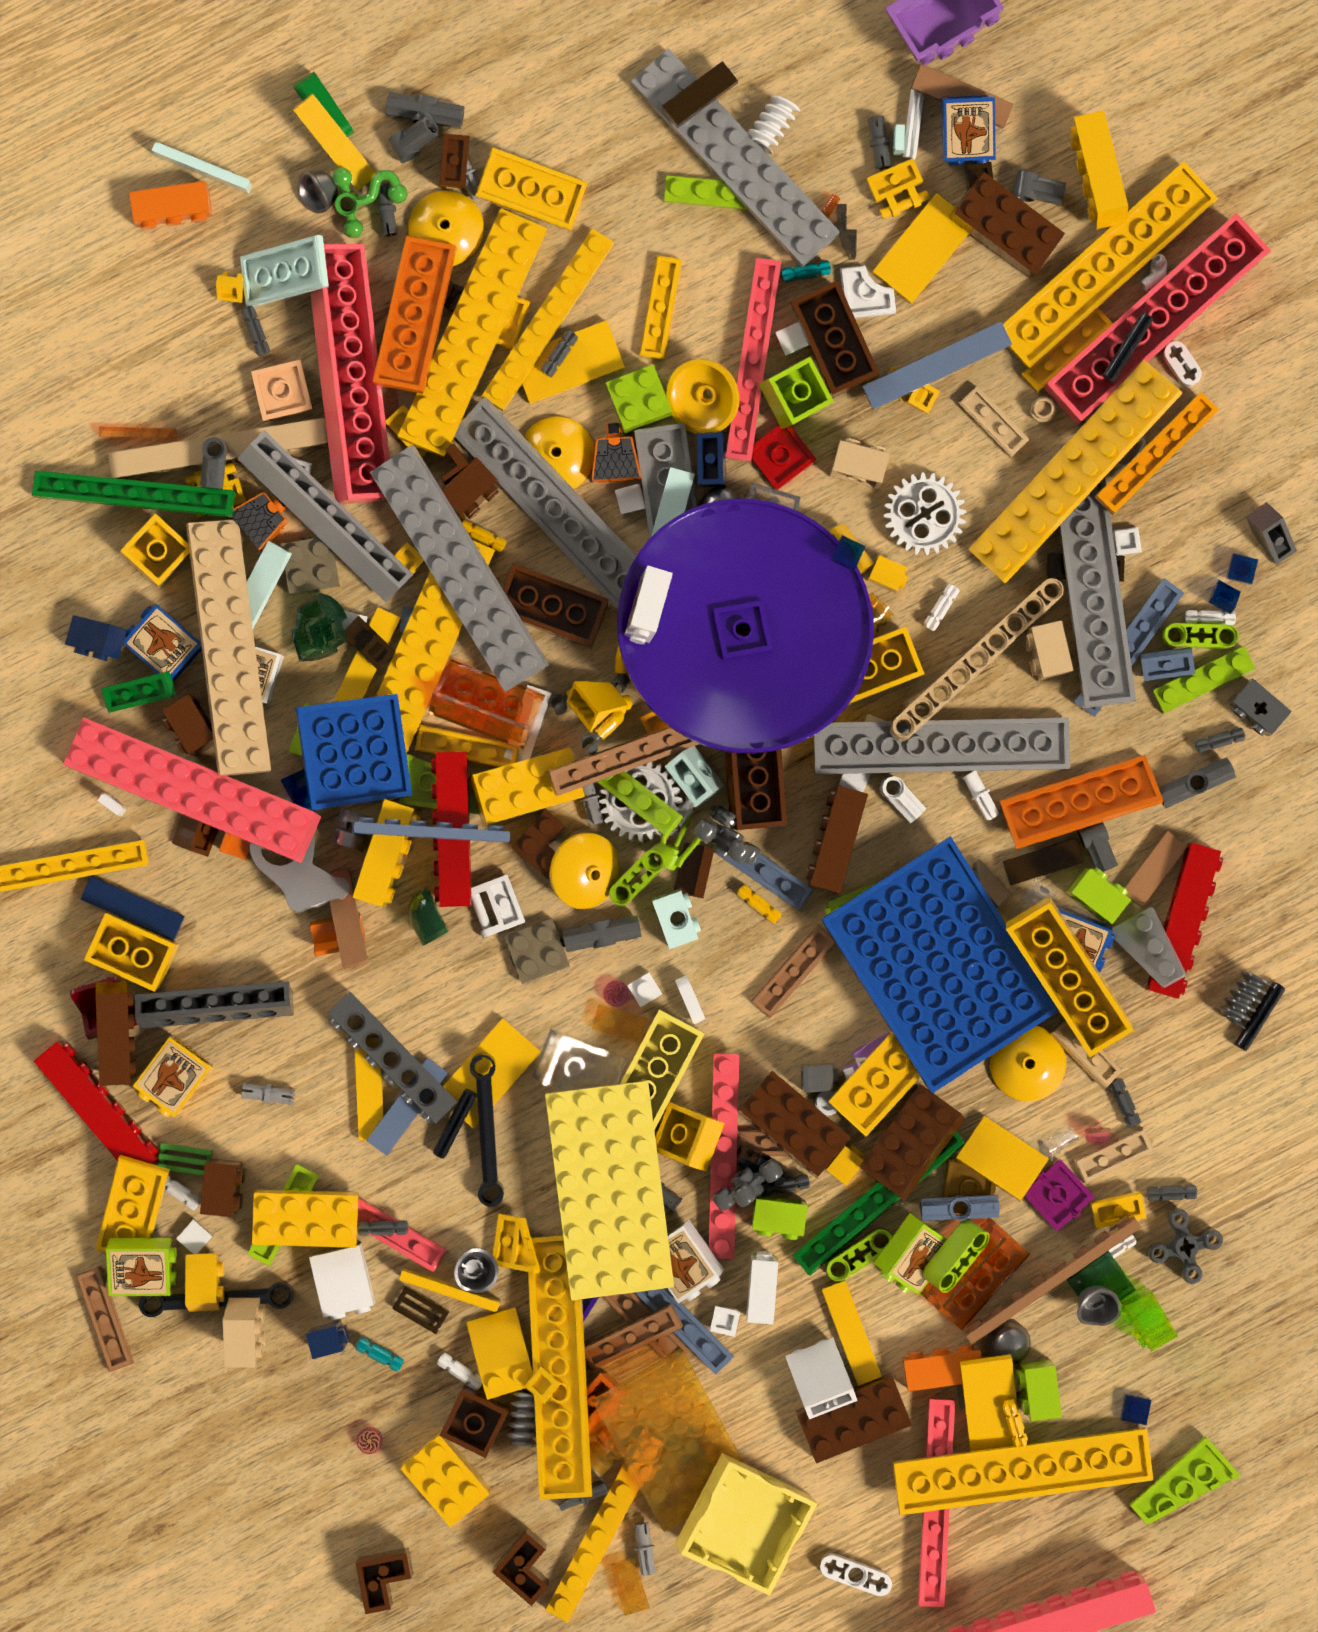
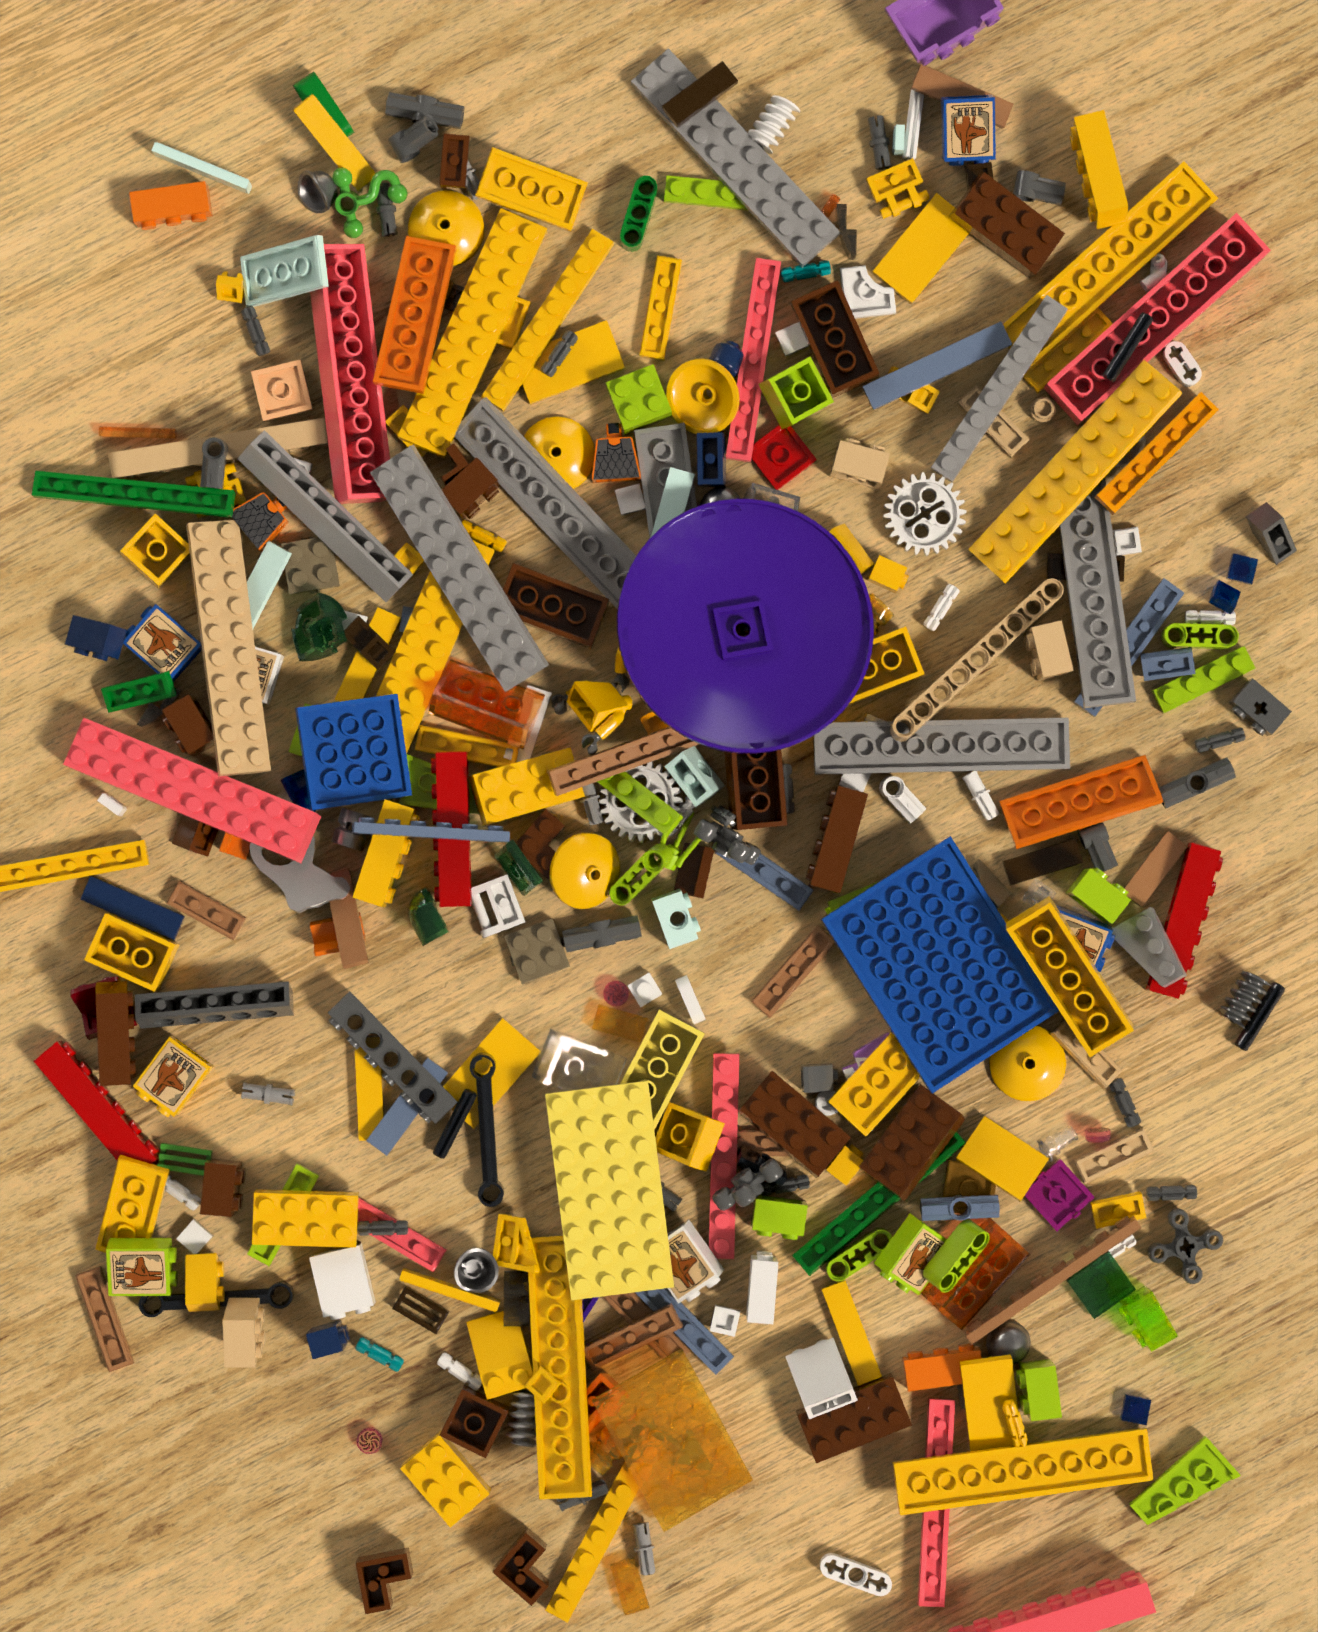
white brick [624,566,673,644] -> none
light yellow tile [674,1453,818,1596] -> none
yellow axle [736,884,782,924] -> none
clear blue plate [830,535,866,571] -> none
flat silver helmet [1077,1285,1122,1326] -> none
none -> clear smoke slope [137,686,183,727]
none -> medium nougat tile [166,881,246,940]
none -> clear green tile [494,839,543,896]
none -> clear smoke slope [503,1271,530,1326]
none -> green beam [620,175,657,252]
none -> dark blue head [709,341,743,378]
none -> dark grey axle [783,764,795,814]
none -> light grey brick [931,295,1068,483]

